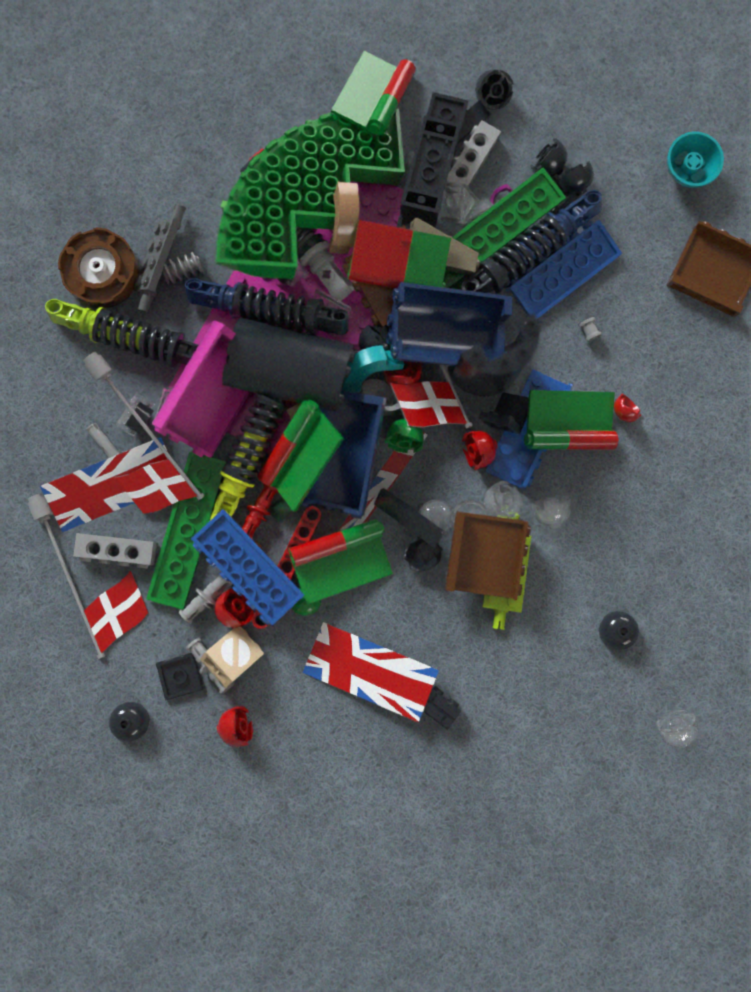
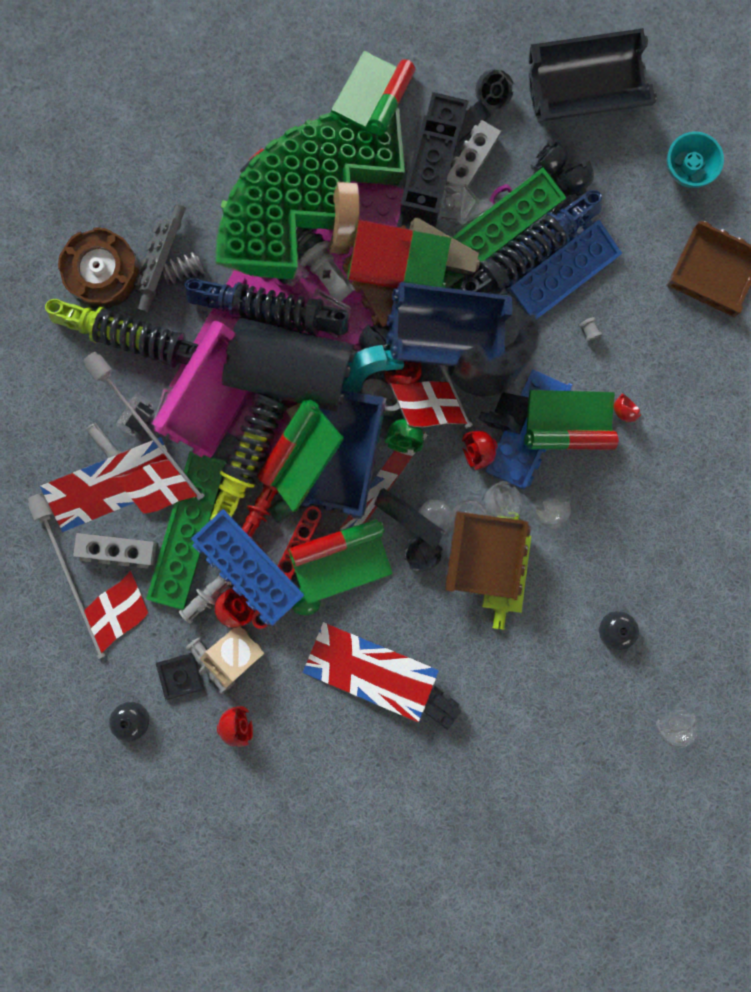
none -> black cylinder [529,28,657,122]

